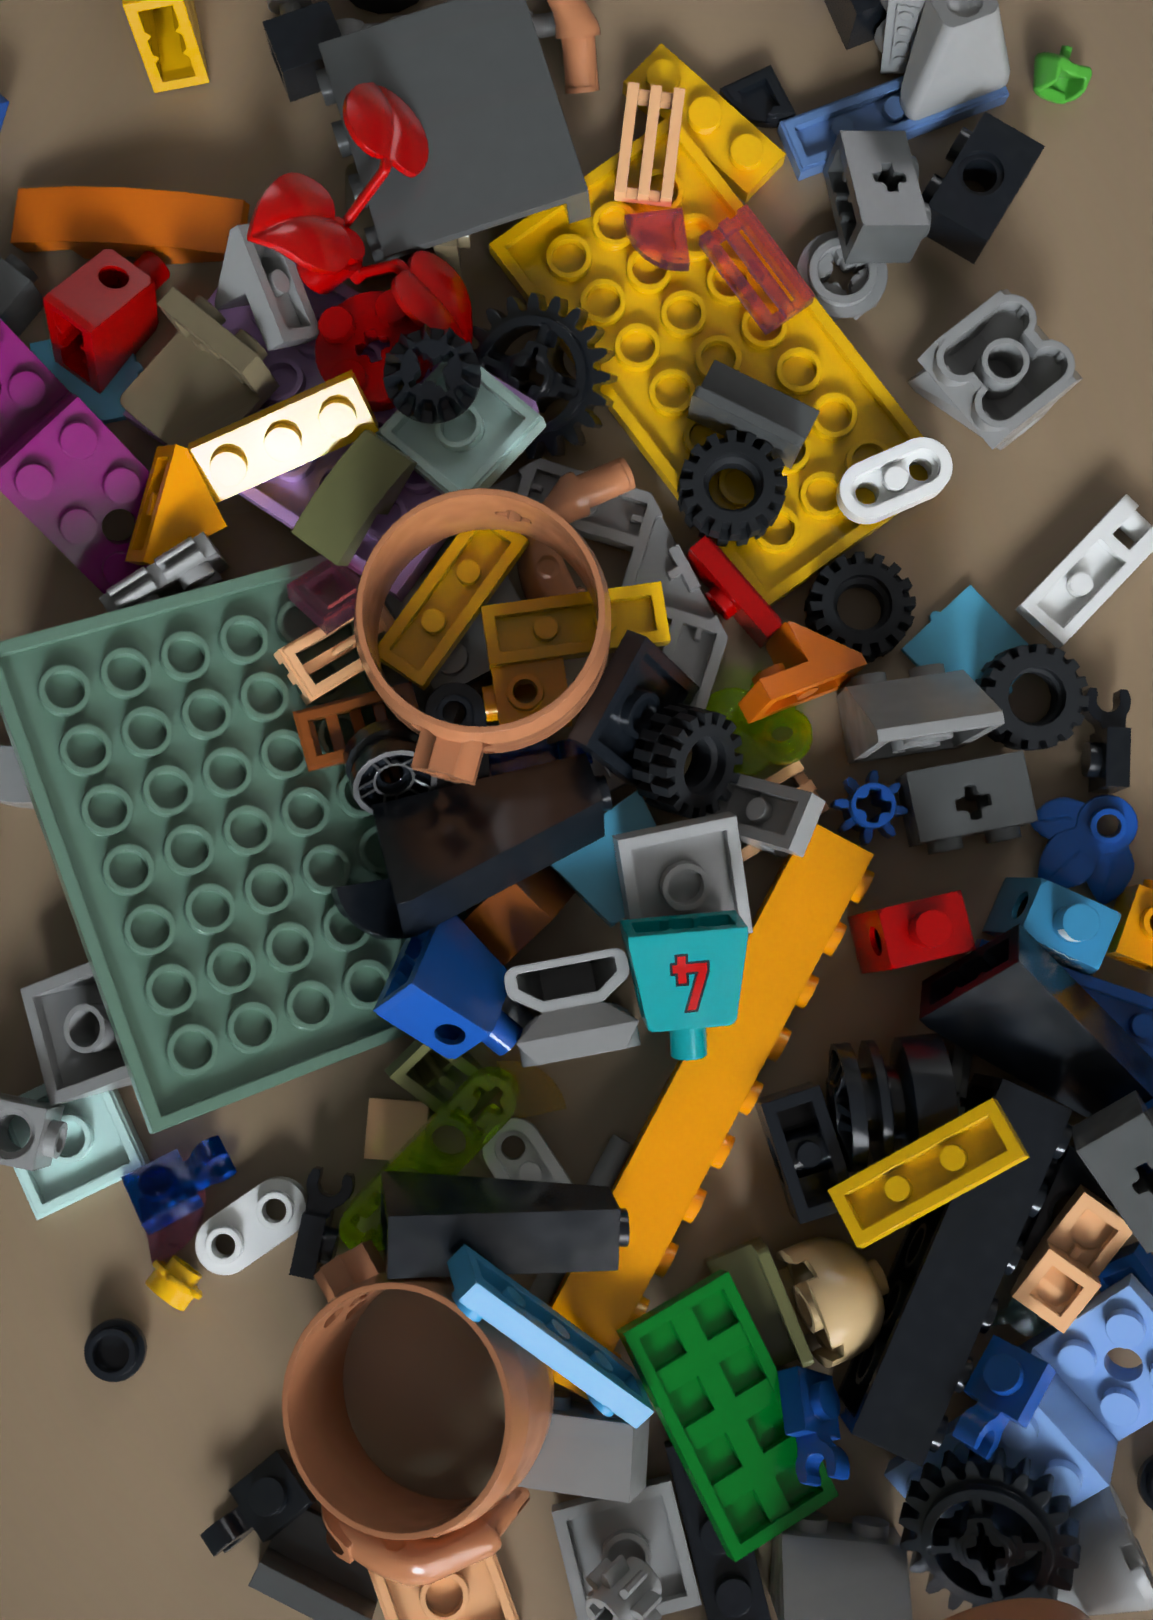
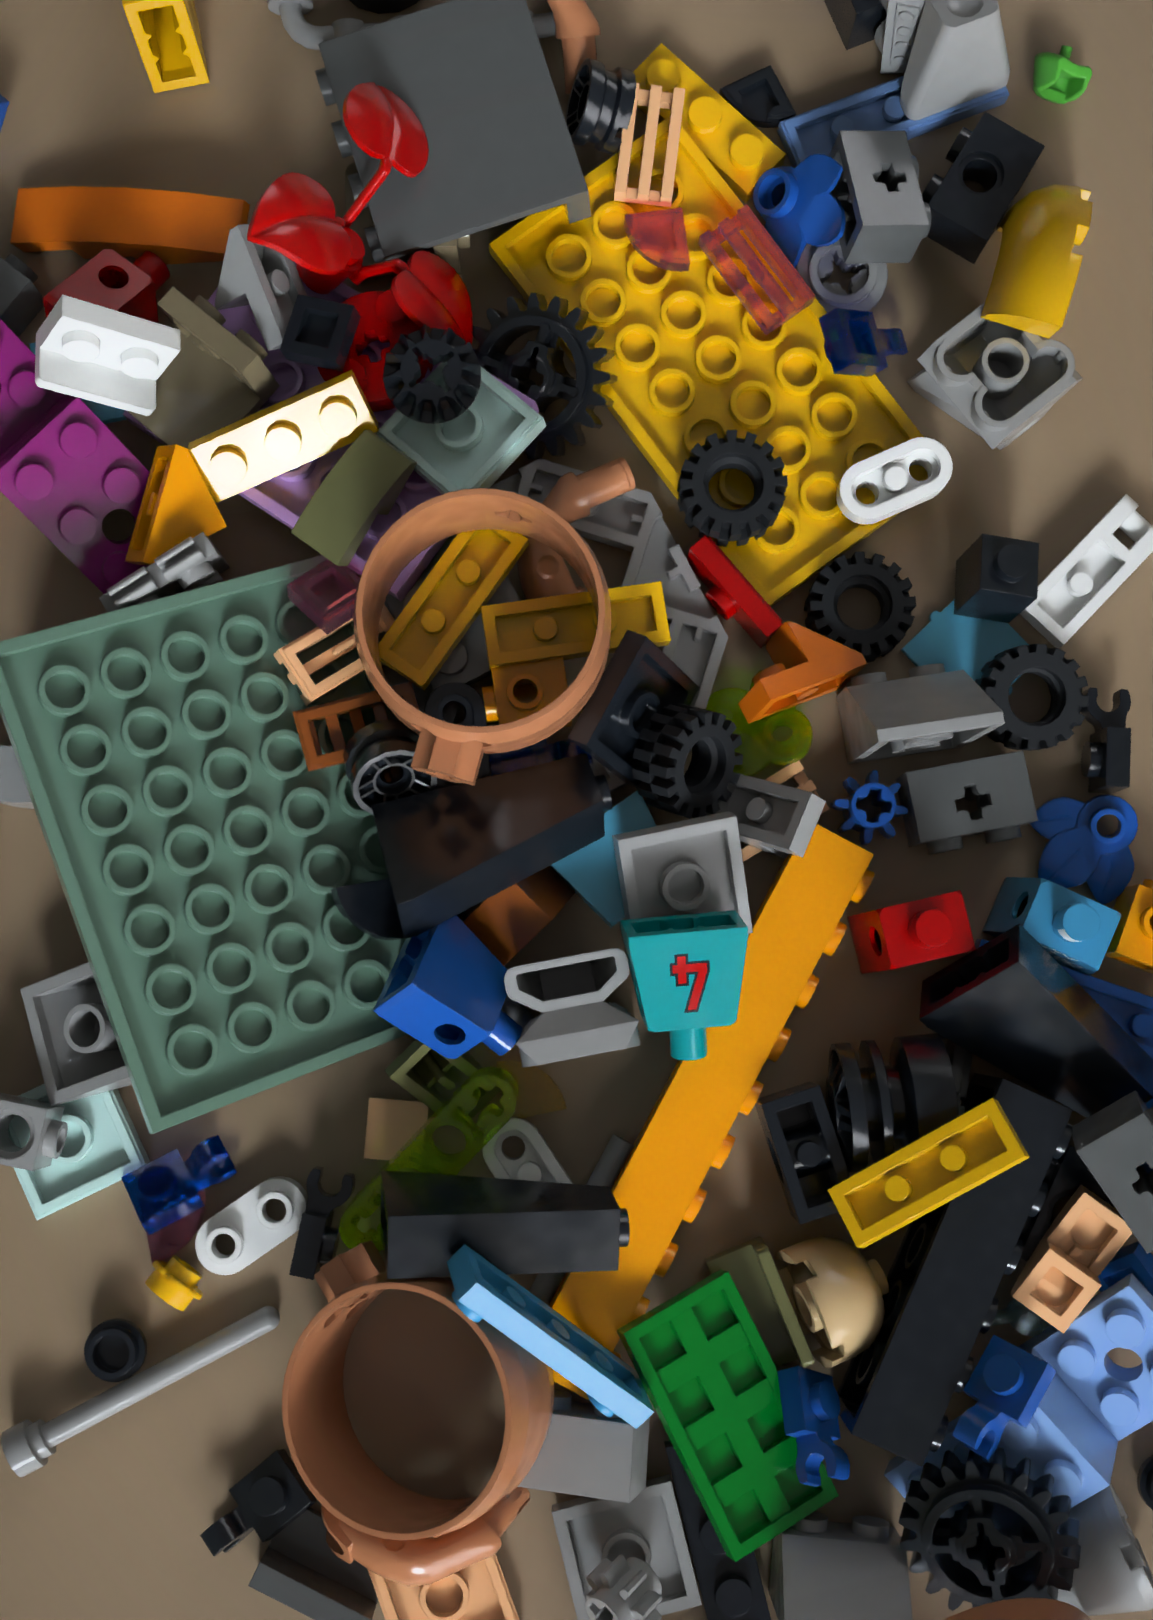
black panel [262,1,342,102] -> none
dark grey panel [687,360,820,469] -> none
none -> light grey piece [1,1306,280,1477]
none -> white bracket [35,294,181,416]
none -> black plate [280,294,361,372]
none -> black wheel [565,58,636,154]
none -> blue plate [753,154,846,269]
none -> clear blue plate [819,308,908,376]
none -> black brick [954,533,1039,623]
none -> yellow brick [980,184,1093,339]

